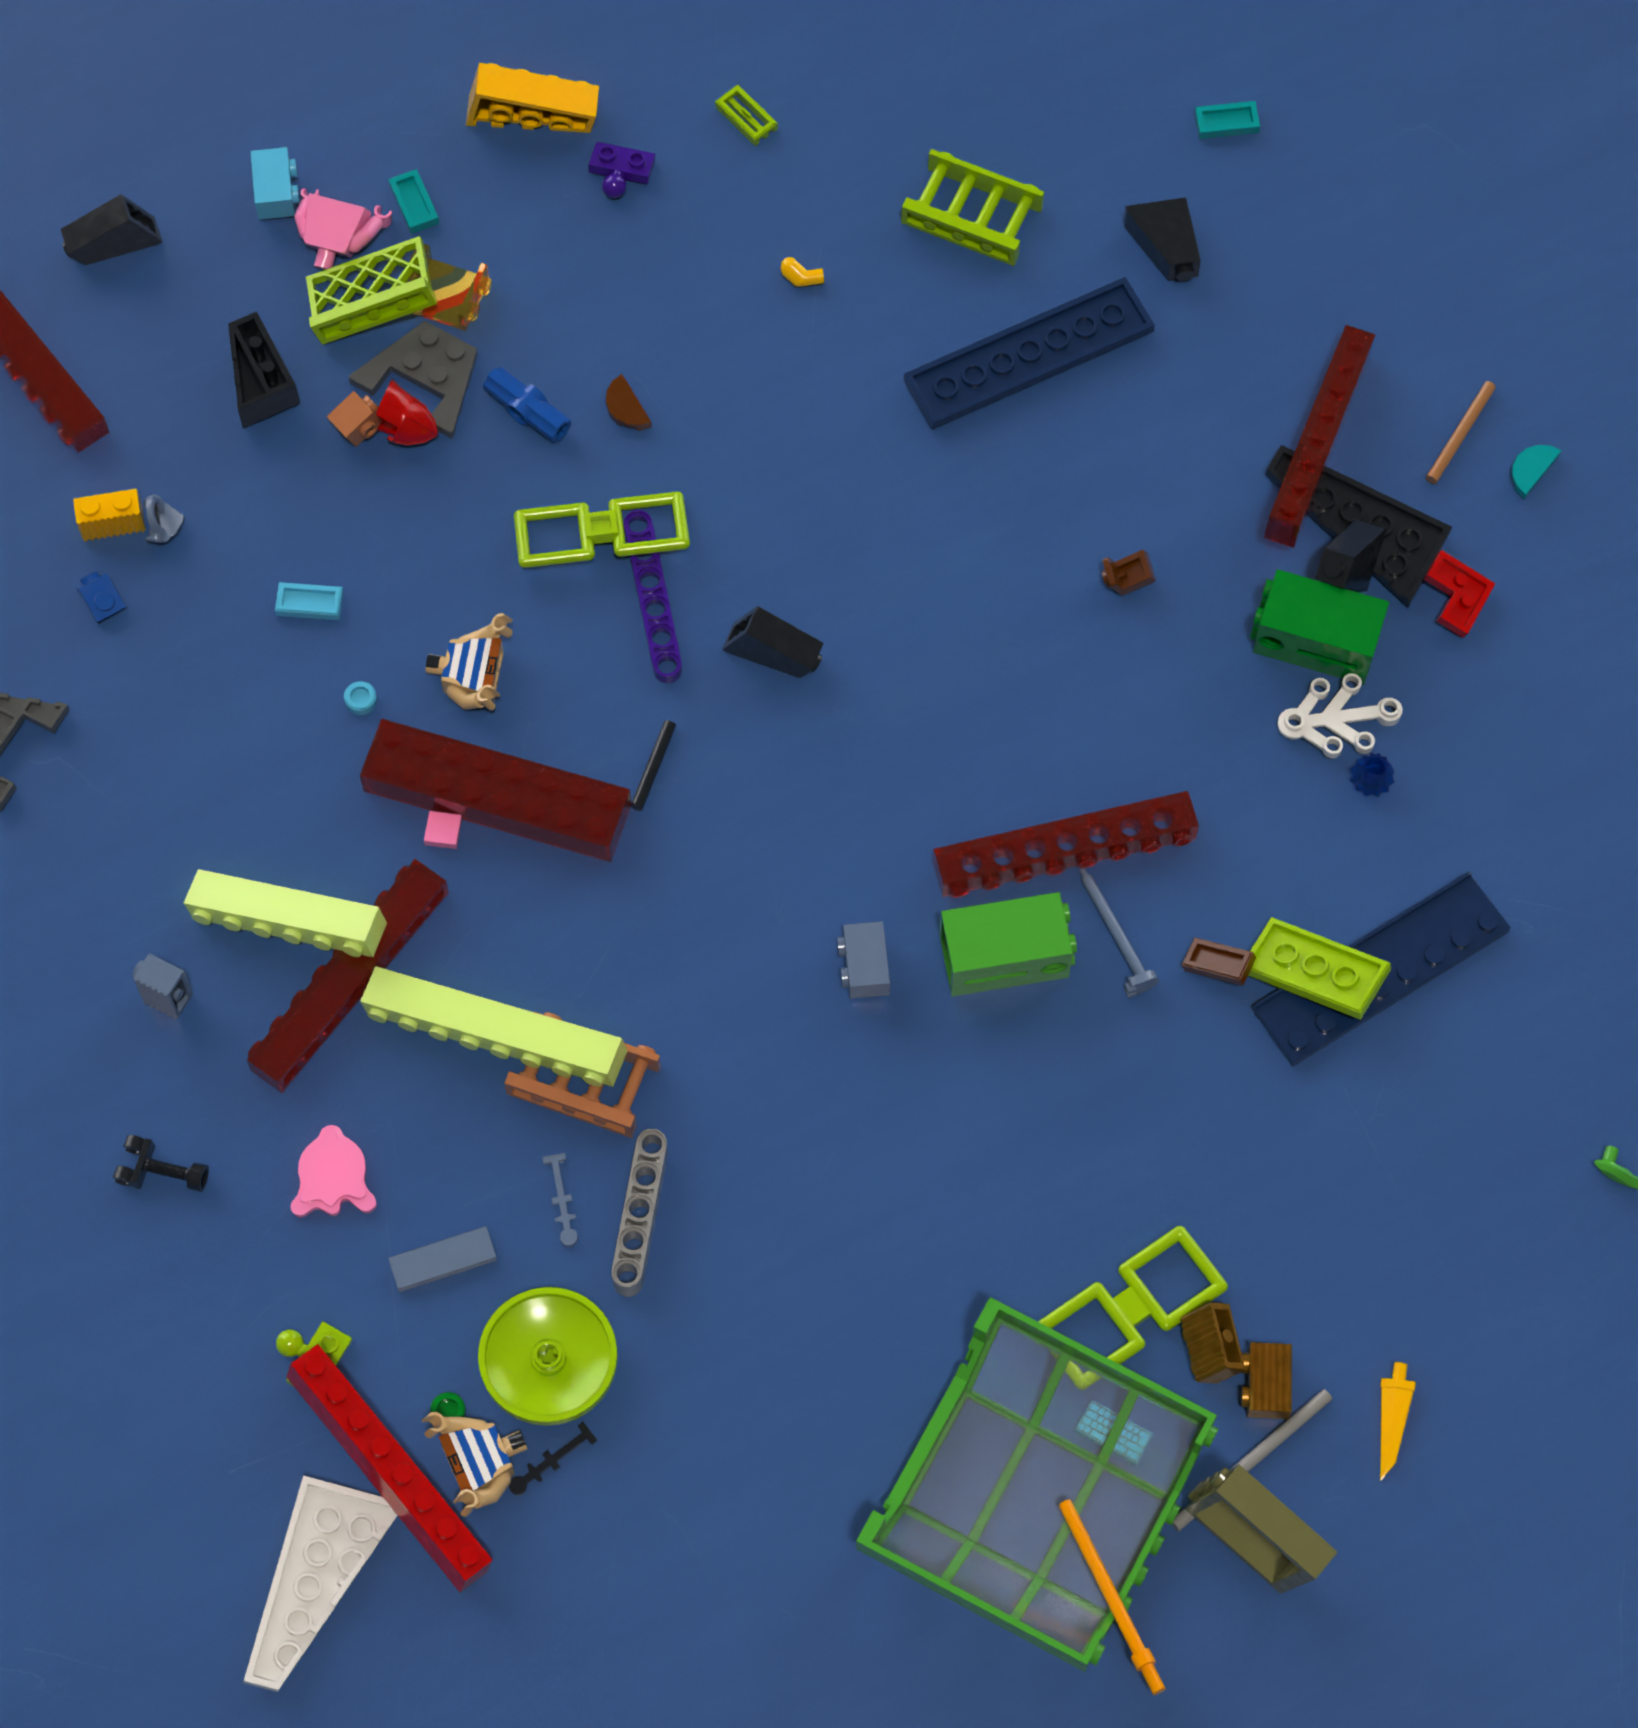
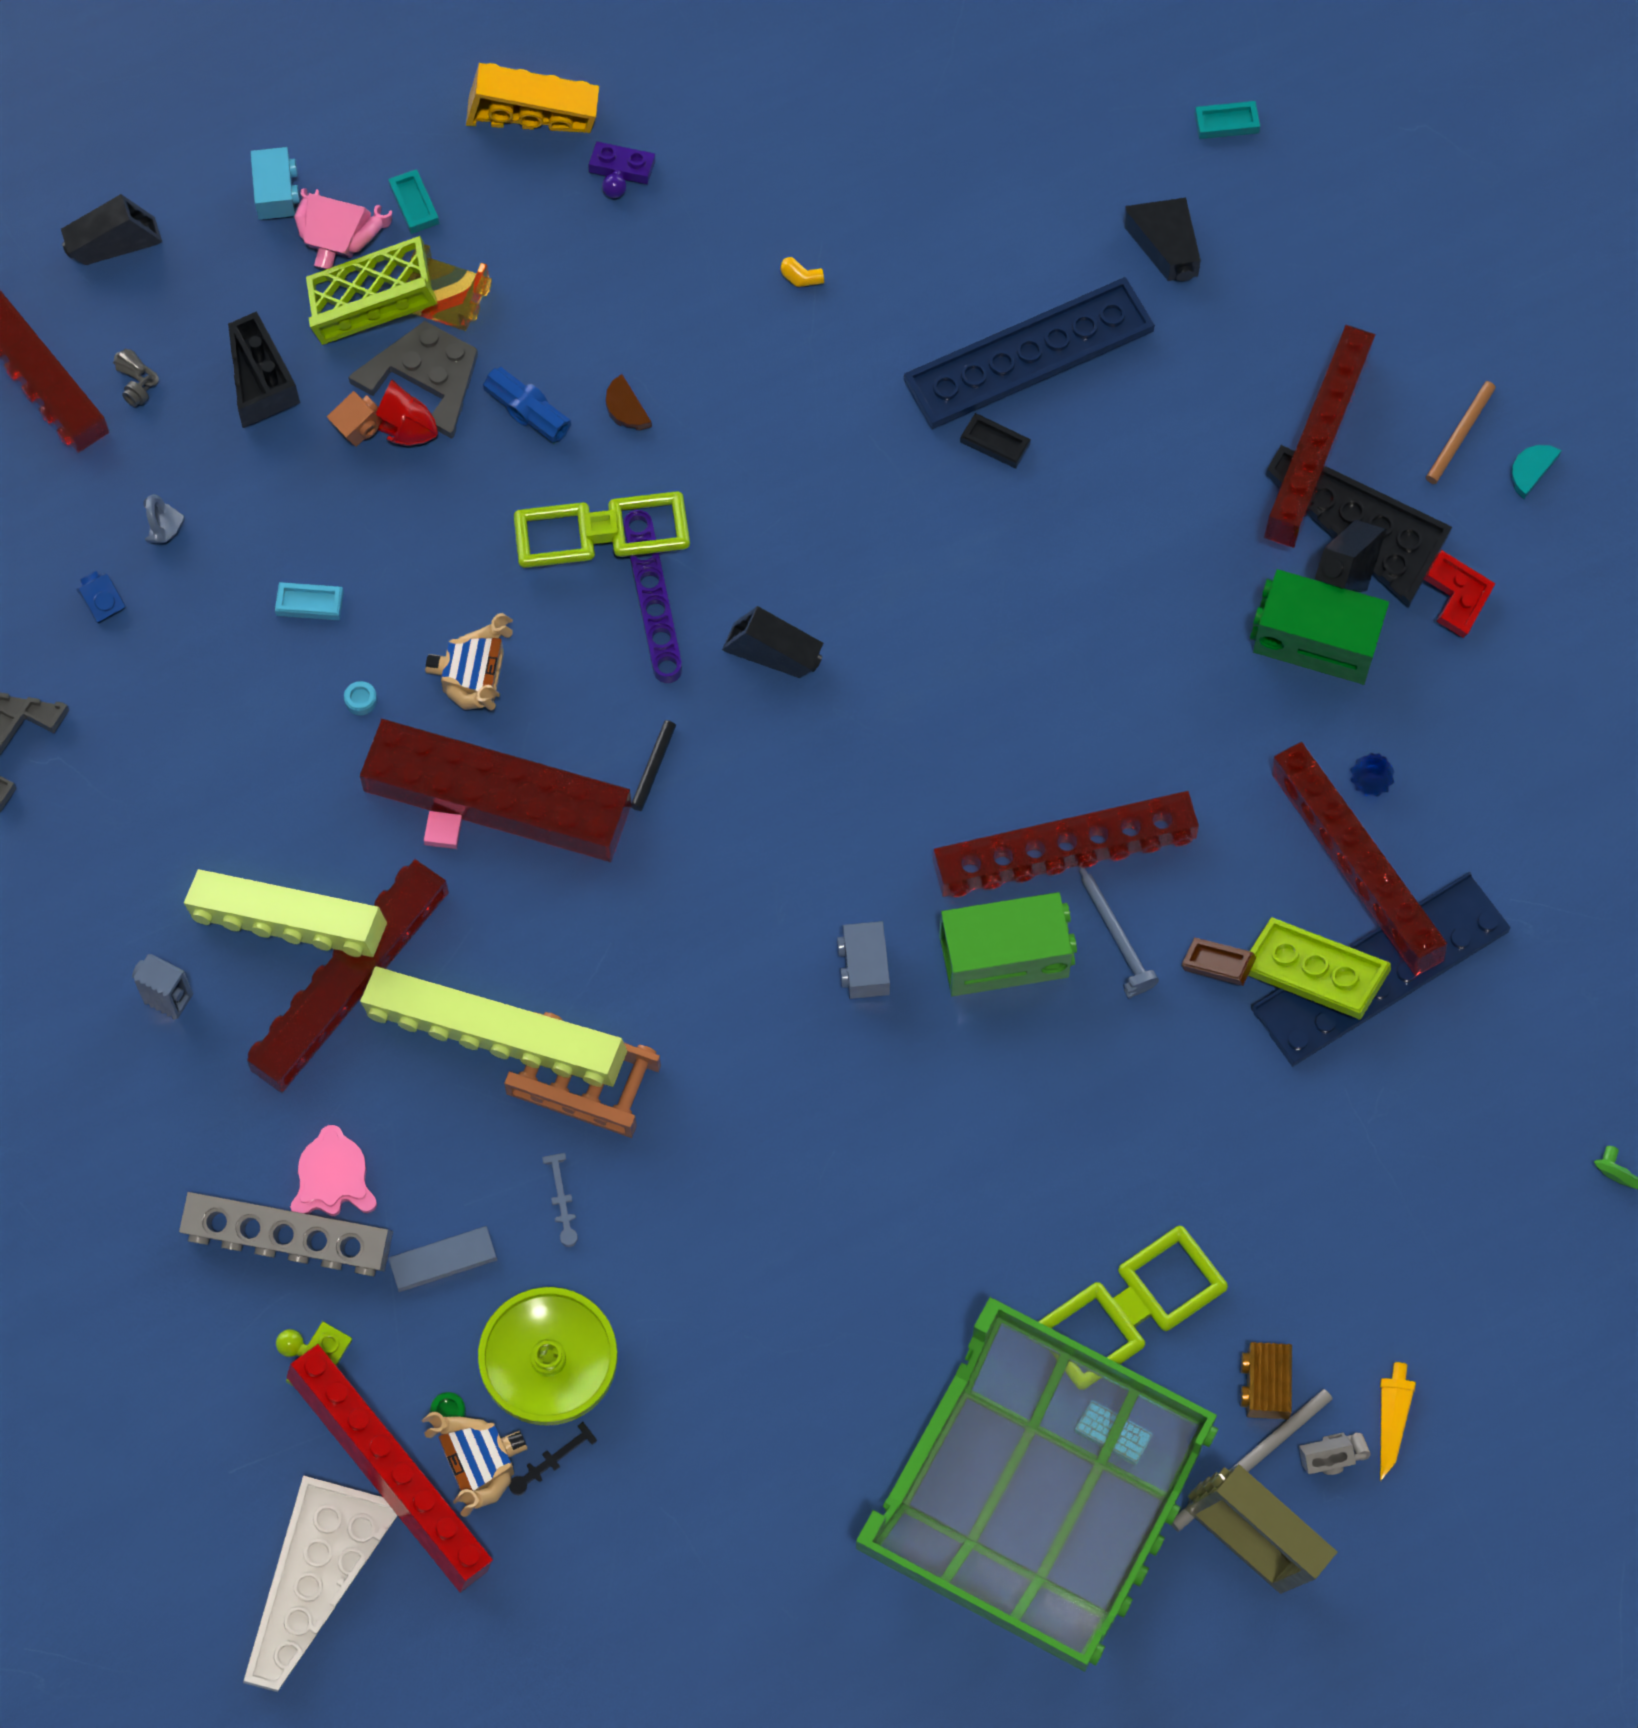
yellow brick [73,488,146,542] -> none
black bar [113,1135,209,1192] -> none
light grey beam [612,1129,668,1297] -> none
lime tile [715,85,778,146] -> none
lime fence [901,149,1044,266] -> none
light orange bar [1058,1499,1166,1695] -> none
reddish brown bracket [1102,549,1156,596] -> none
pearl gold brick [1180,1302,1246,1384] -> none
white plant [1277,673,1403,759] -> none
none -> dark grey piece [113,348,159,407]
none -> light grey brick [179,1192,393,1277]
none -> black tile [960,413,1031,469]
none -> clear red brick [1272,742,1447,976]
none -> light grey piece [1299,1432,1371,1475]

